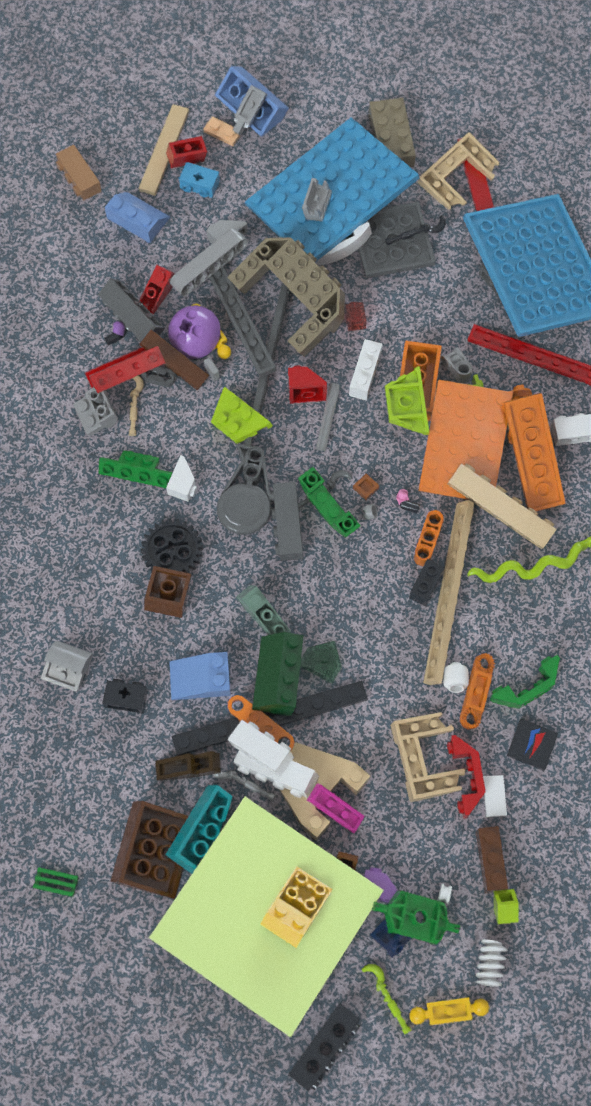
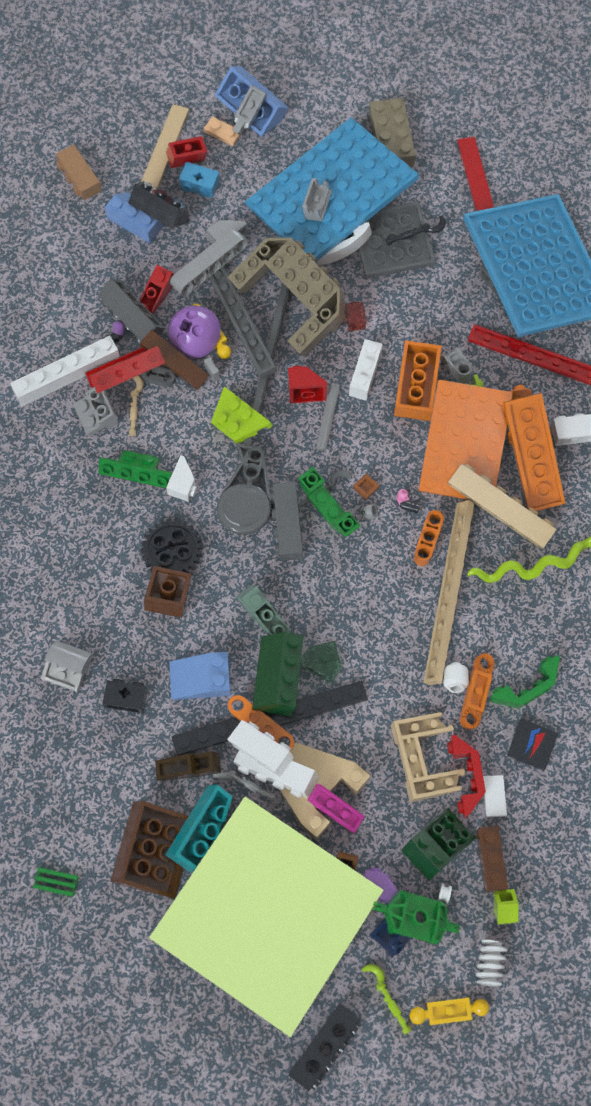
yellow slope [261,867,332,948] -> none
lime wing [384,366,429,435] -> none
black brick [409,559,445,606] -> none
tan wedge [418,132,499,210] -> none
none -> white brick [10,336,120,407]
none -> black slope [128,181,190,228]
none -> dark green slope [401,808,476,881]

